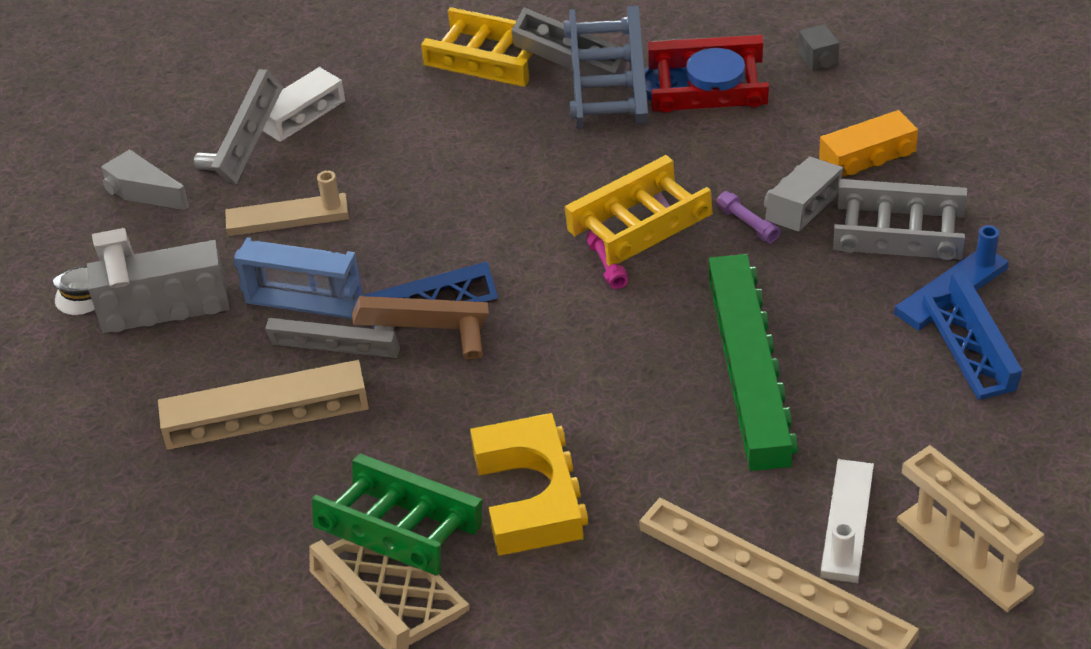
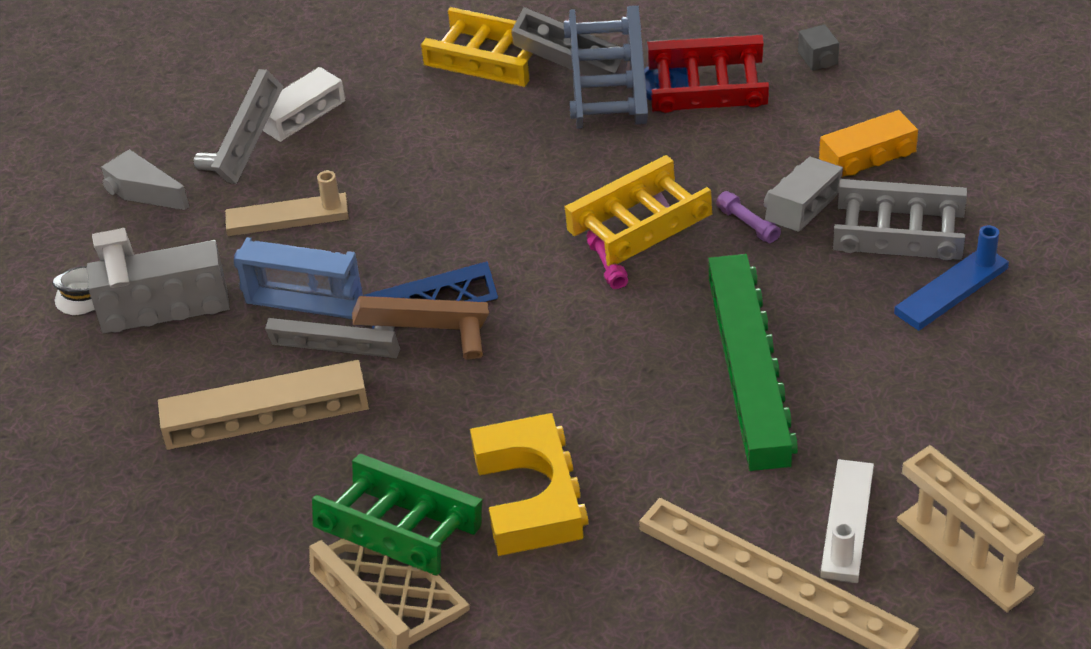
blue tile [687,48,745,91] -> none
blue fence [922,271,1023,400] -> none

